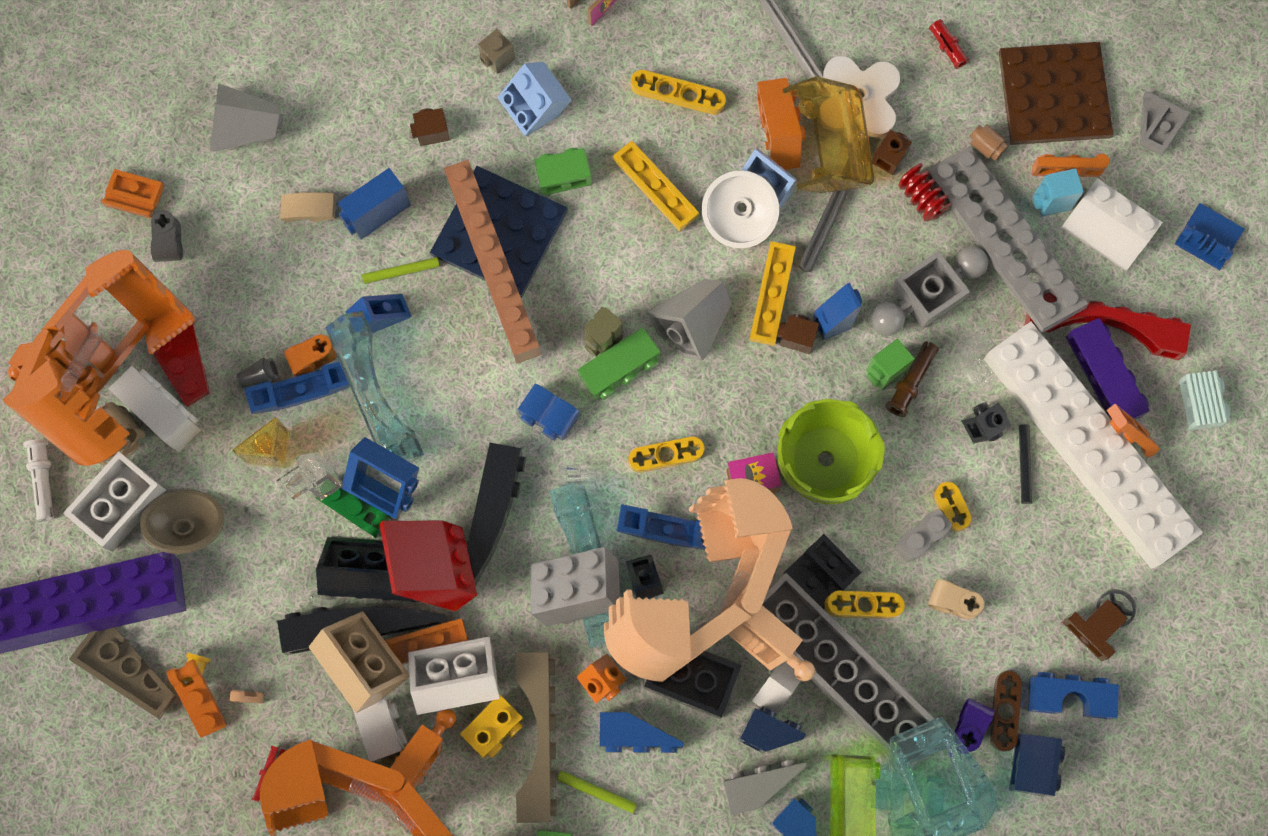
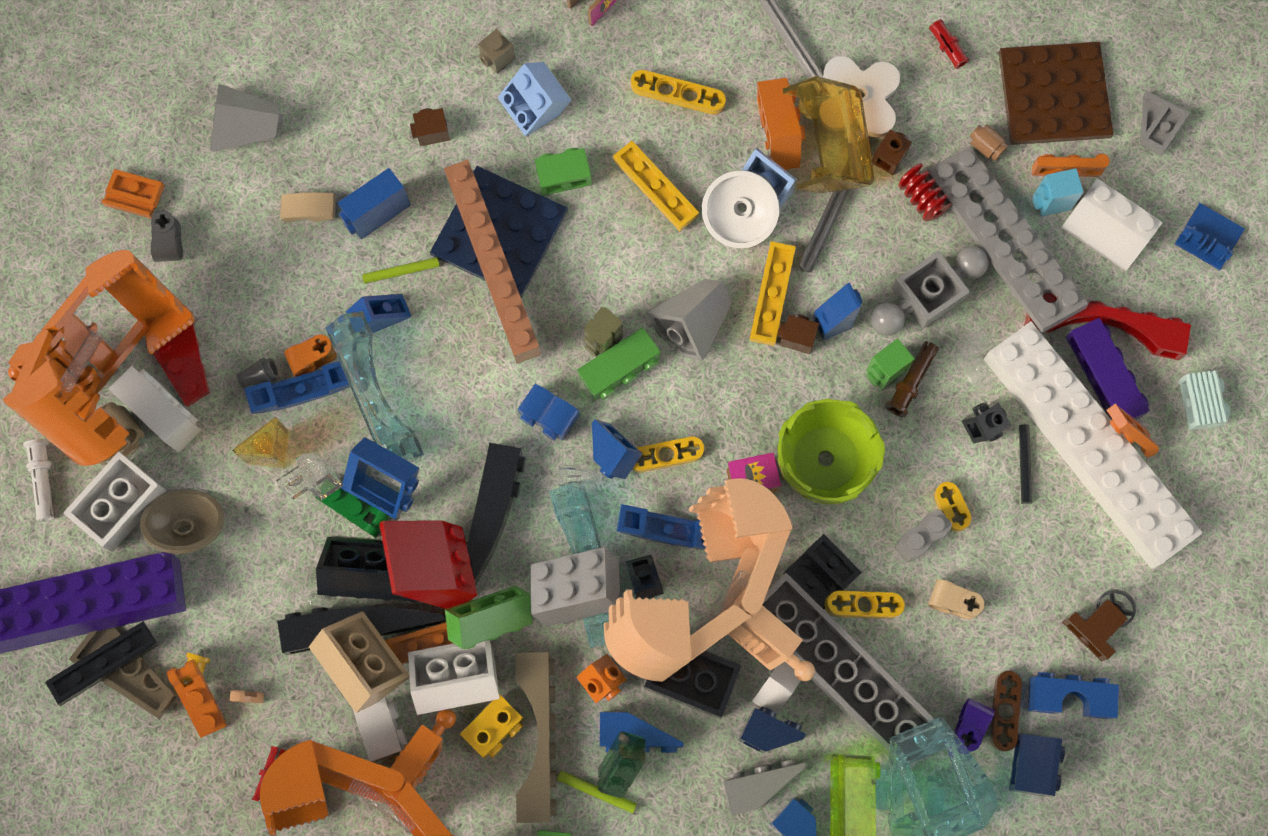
none -> black tile [45,621,159,707]
none -> bright green brick [445,586,533,649]
none -> blue slope [592,419,642,479]
none -> clear green brick [598,731,646,798]

